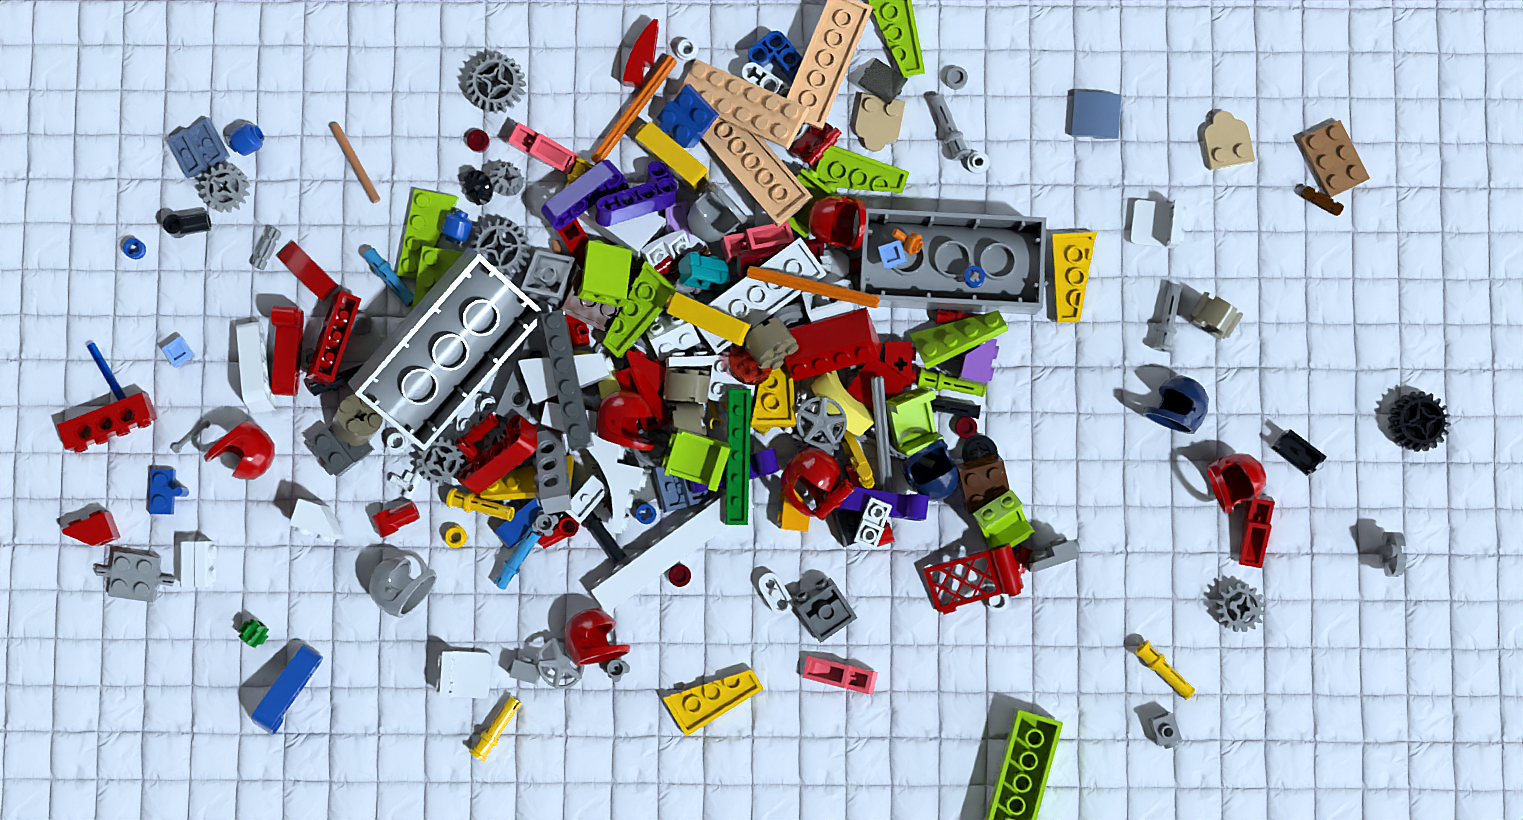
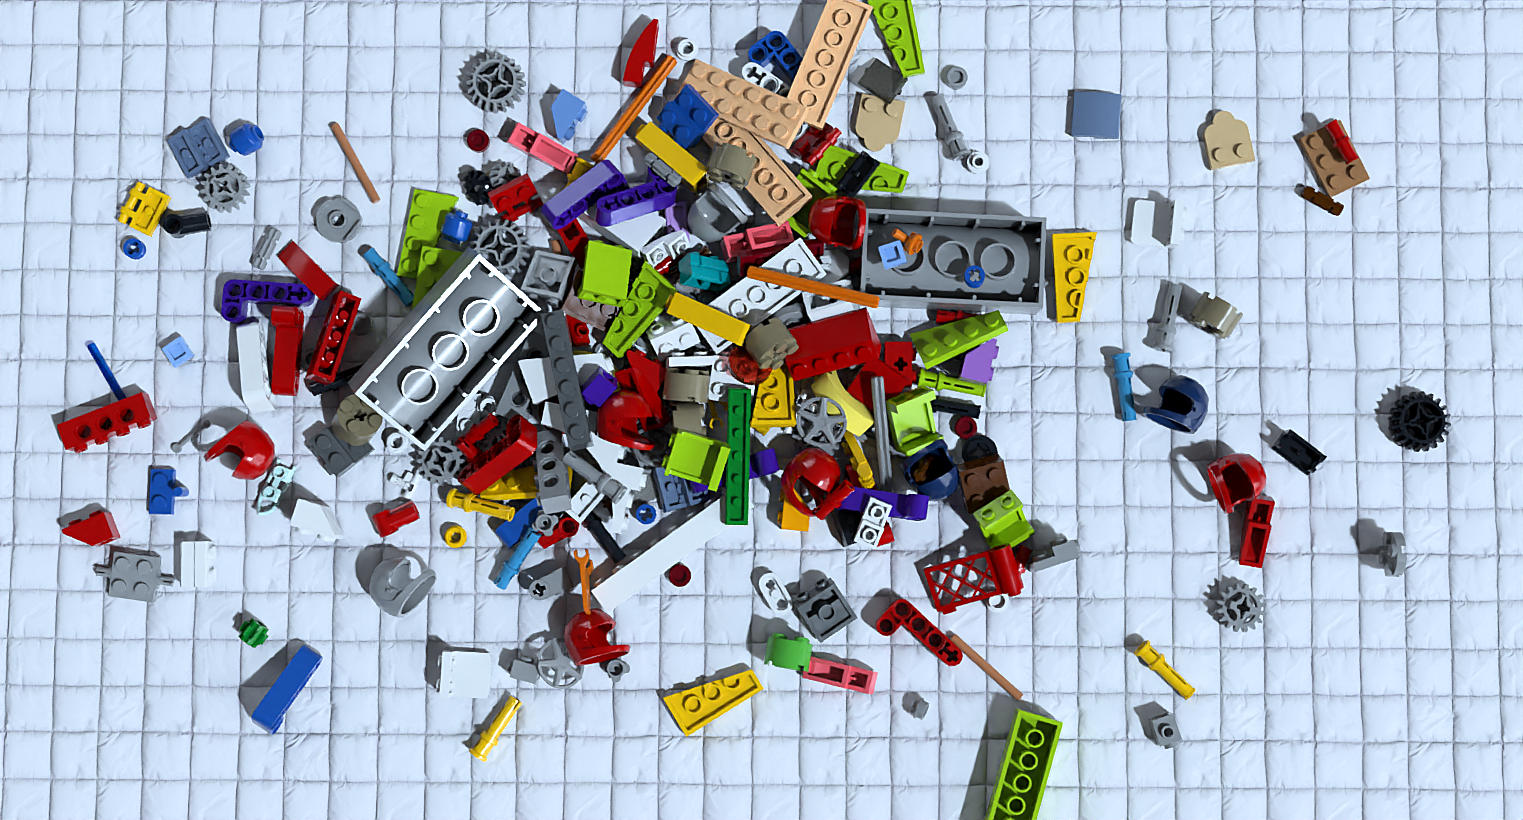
none -> yellow plate [117,181,171,237]
none -> dark purple beam [221,279,315,324]
none -> light aqua piece [256,458,297,516]
none -> light grey plate [316,198,363,244]
none -> red plate [488,173,544,222]
none -> light grey piece [529,566,575,600]
none -> medium blue slope [551,89,588,144]
none -> light grey pin [562,450,628,504]
none -> orange flag [574,549,594,615]
none -> dark purple brick [581,366,617,407]
none -> light grey axle [644,152,681,187]
none -> dark tan brick [705,143,757,191]
none -> bright green brick [764,633,813,672]
none -> black hinge [836,151,881,198]
none -> red beam [875,599,963,666]
none -> light grey plate [910,698,930,720]
none -> reddish brown axle [913,456,936,482]
none -> nougat bar [950,634,1023,701]
none -> dark azure pin [1110,353,1137,422]
none -> red pin [1324,119,1359,165]

